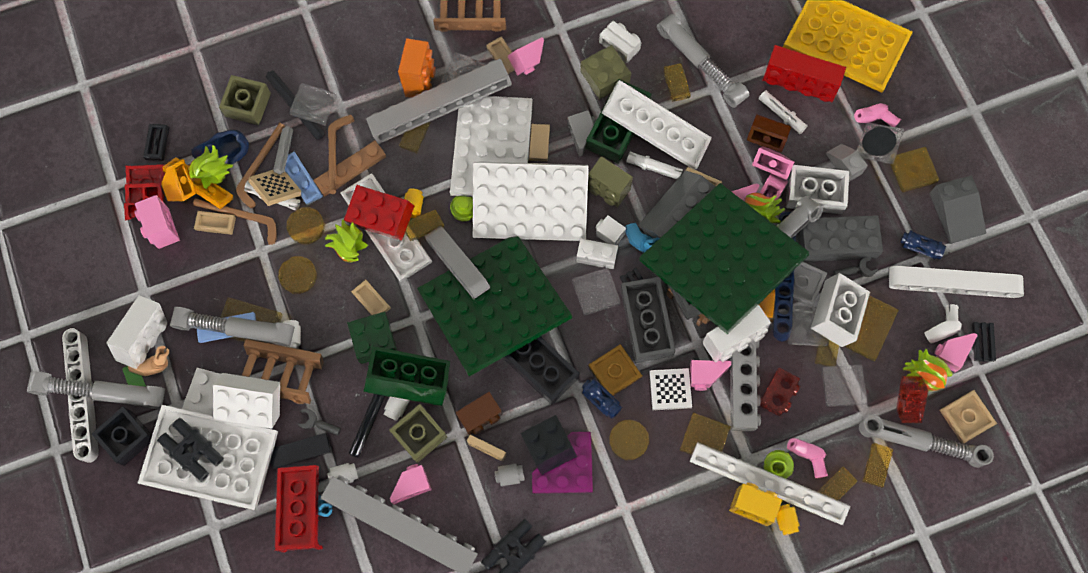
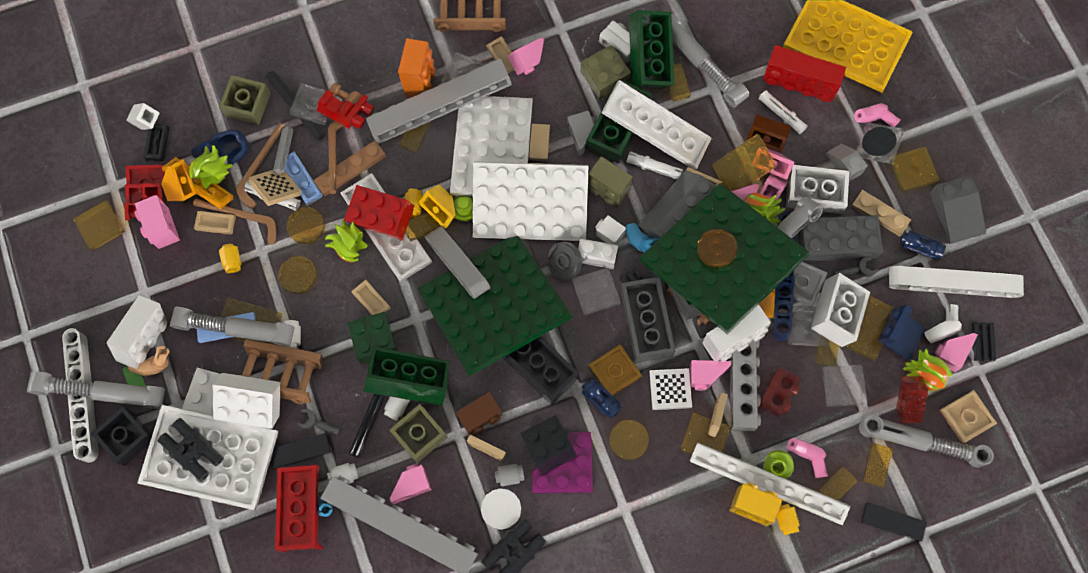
none -> clear yellow tile [73,200,126,251]
none -> white brick [126,103,159,130]
none -> yellow brick [219,244,242,273]
none -> red hips [317,82,374,129]
none -> yellow slope [419,184,456,229]
none -> white tile [481,489,521,530]
none -> dark grey tile [548,242,582,280]
none -> dark green brick [629,10,674,89]
none -> clear orange tile [697,229,737,267]
none -> tan tile [708,393,728,437]
none -> clear yellow tile [712,134,777,191]
none -> tan plate [851,190,911,237]
none -> black tile [861,502,927,542]
none -> dark blue bracket [878,305,926,360]

